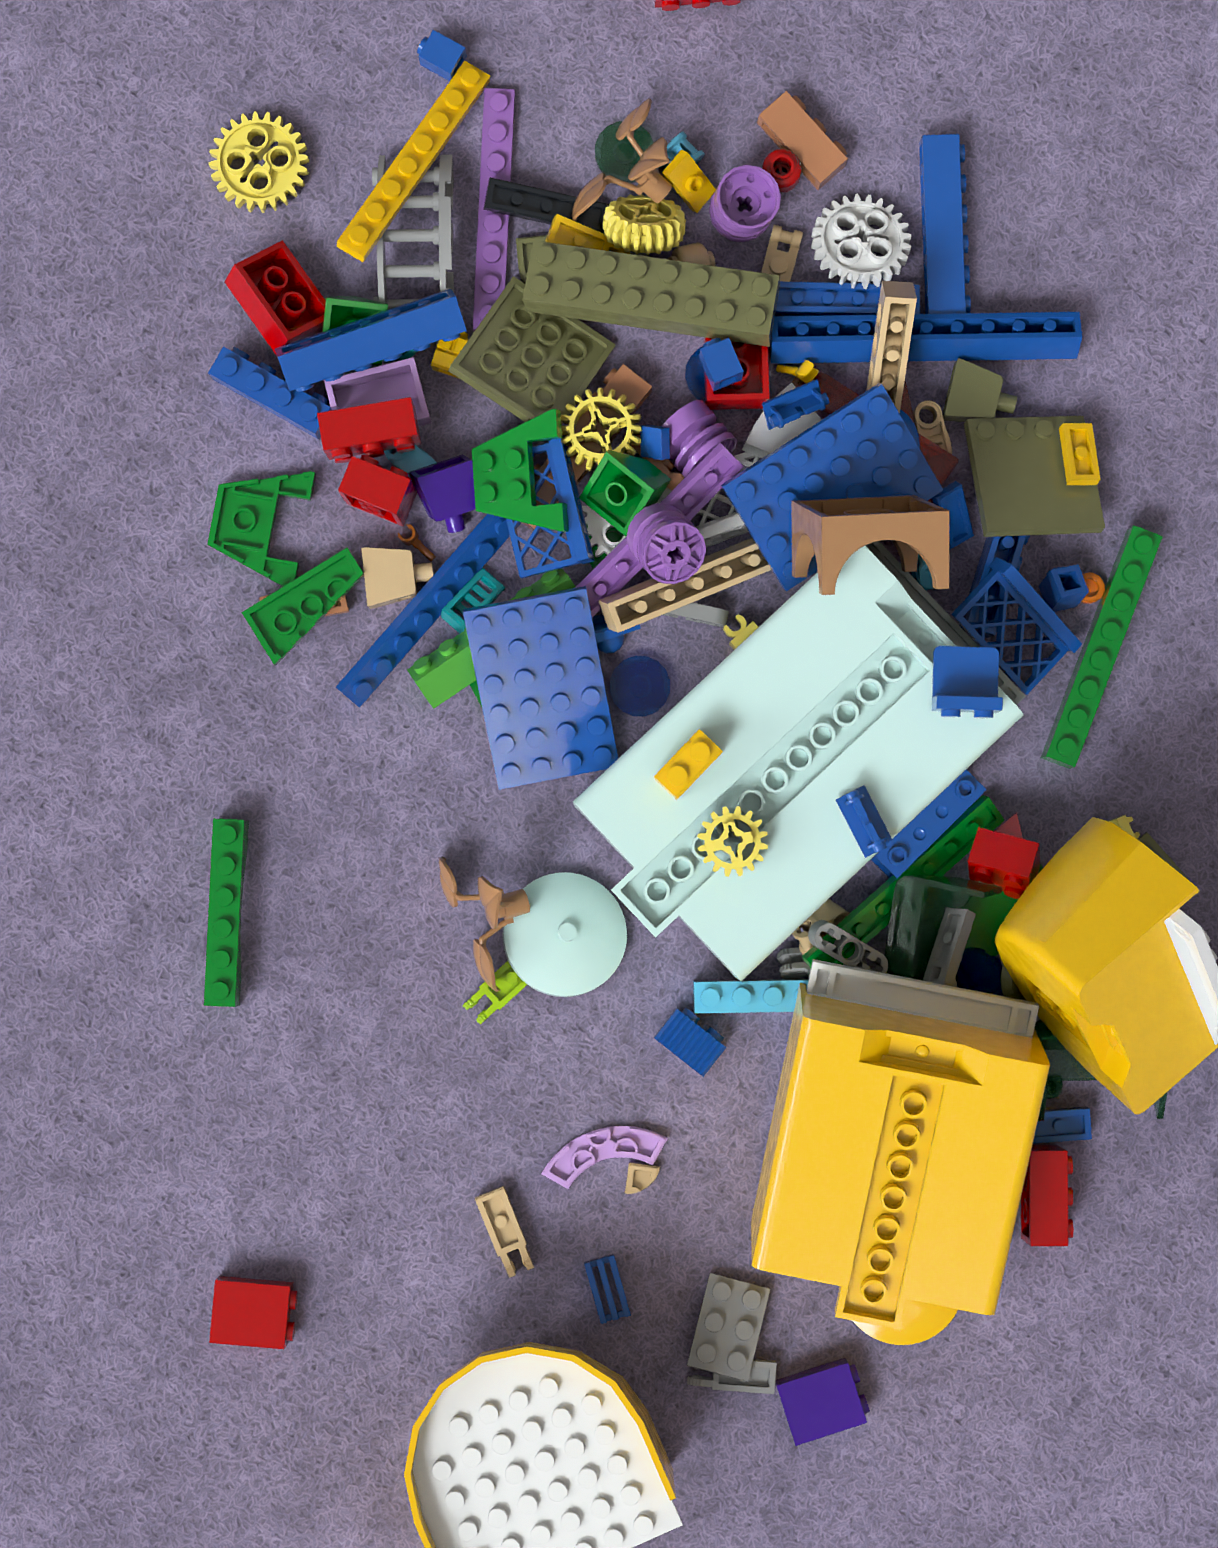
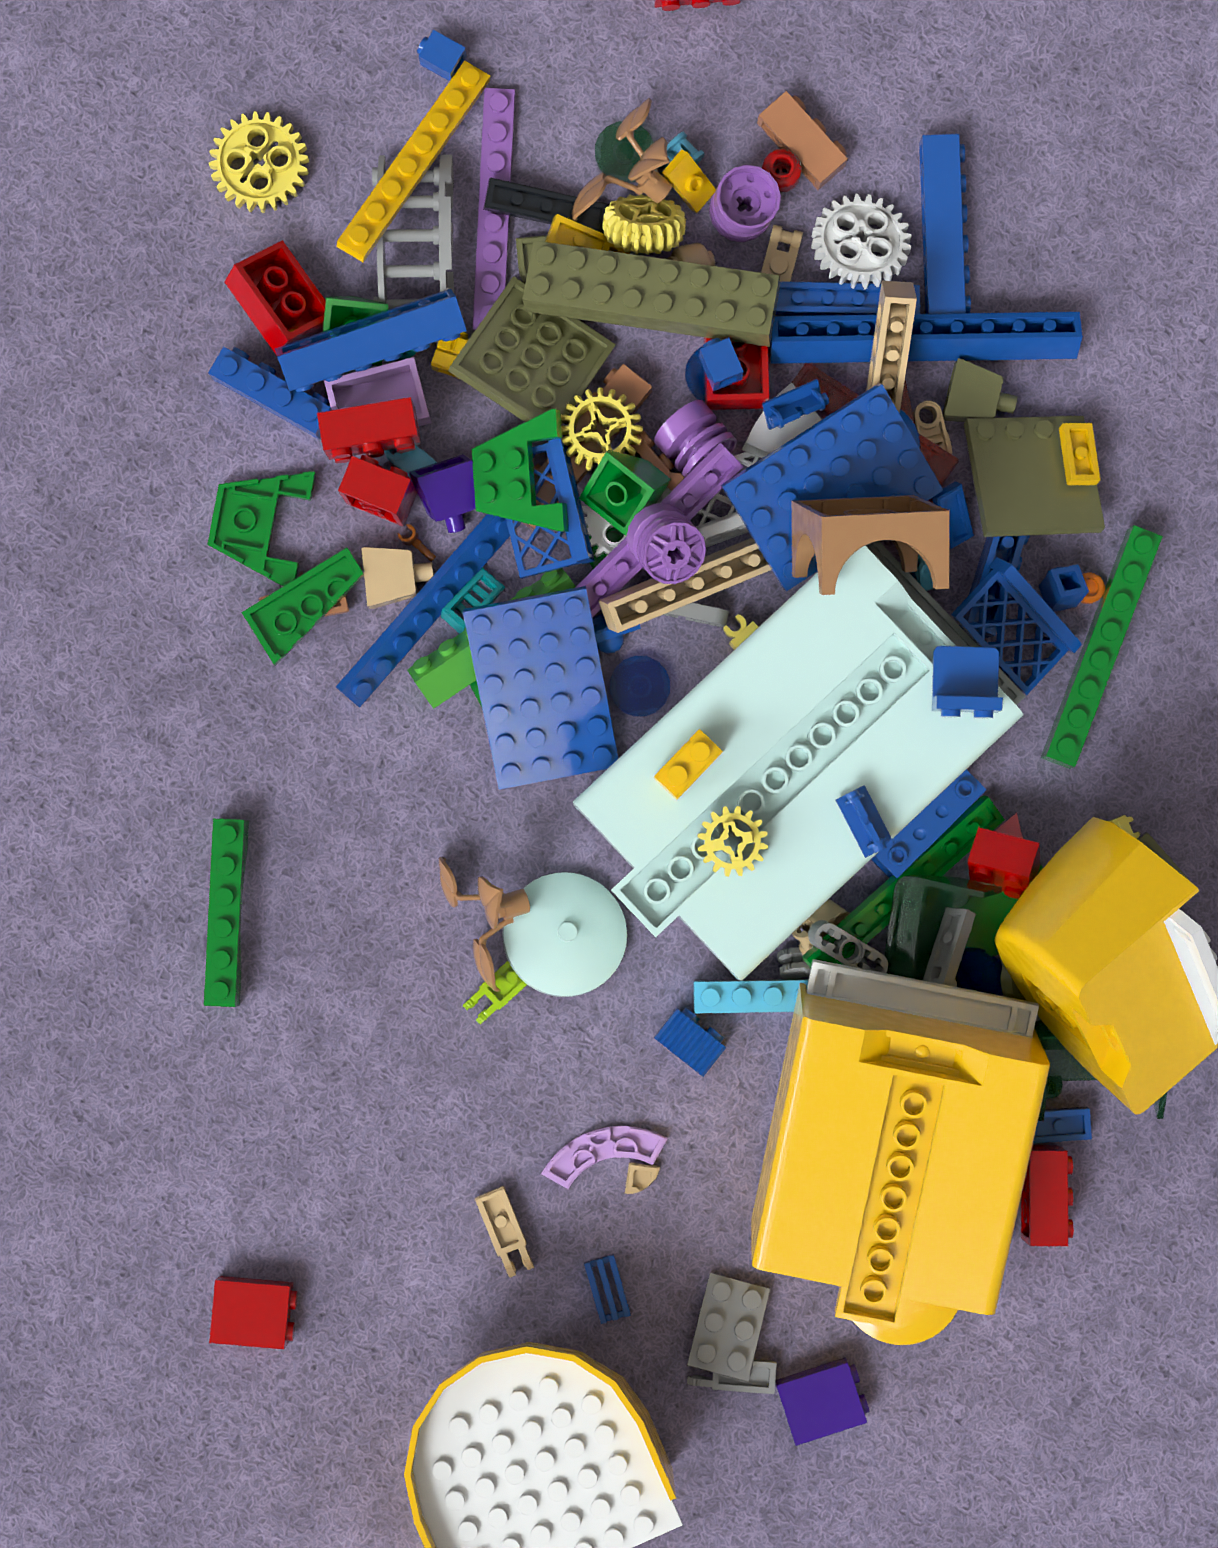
blue tile [640,424,670,460] -> none
yellow hand [776,360,819,383] -> none

